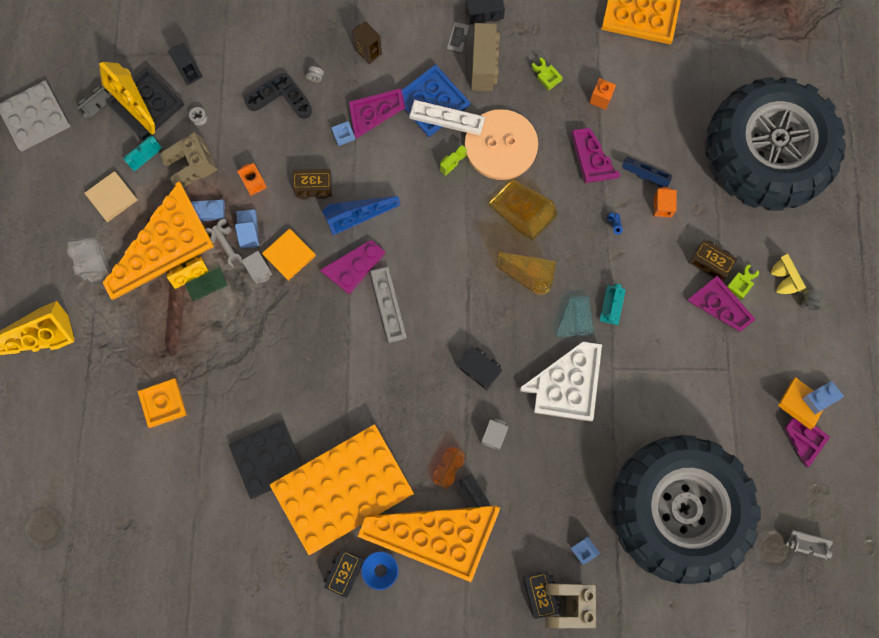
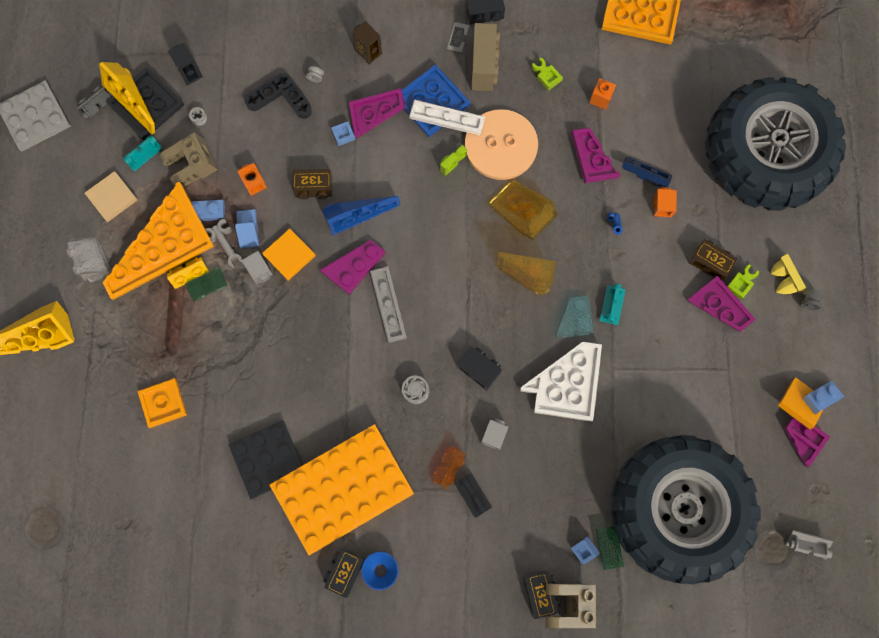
light orange wing [358,505,500,582] -> none
none -> light grey wheel [402,375,430,404]
none -> clear green plate [596,526,624,570]

